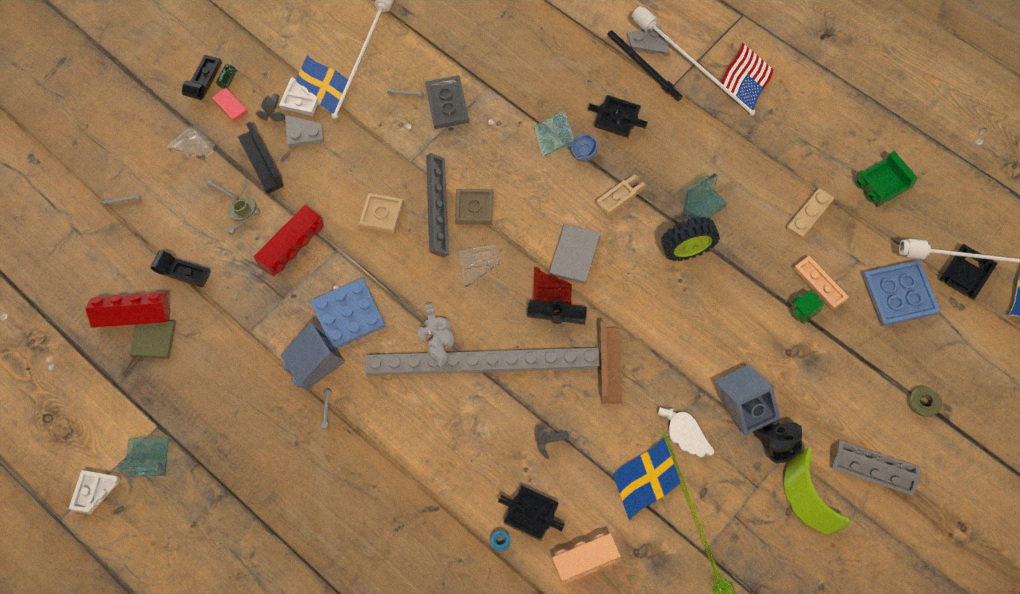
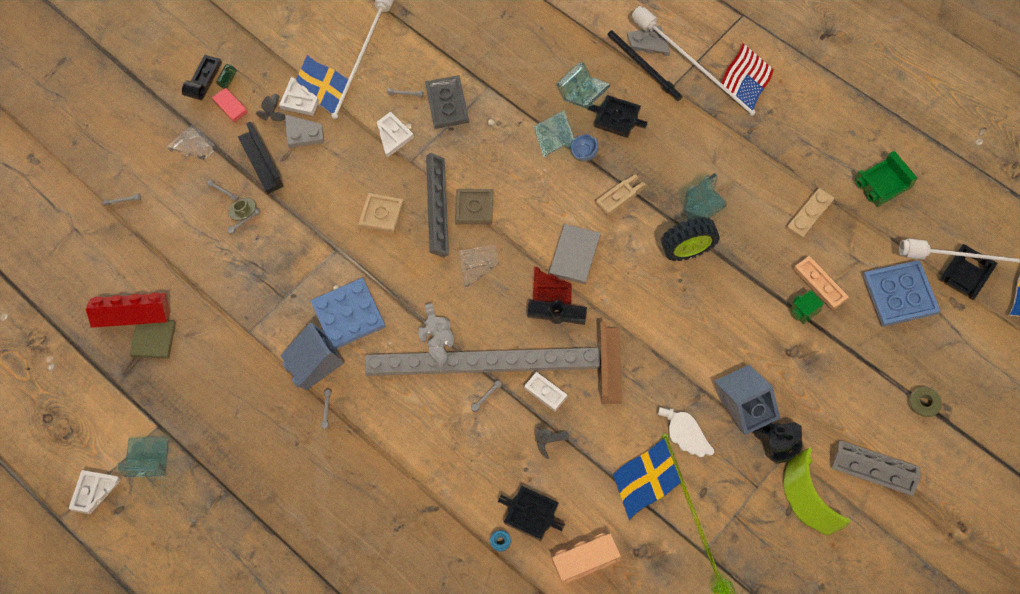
black plate [150,250,211,288] -> none
red brick [253,204,324,277] -> none
none -> white wing [377,112,414,158]
none -> light grey hinge [471,380,502,412]
none -> white plate [524,372,567,412]
none -> clear light blue bracket [556,62,610,108]

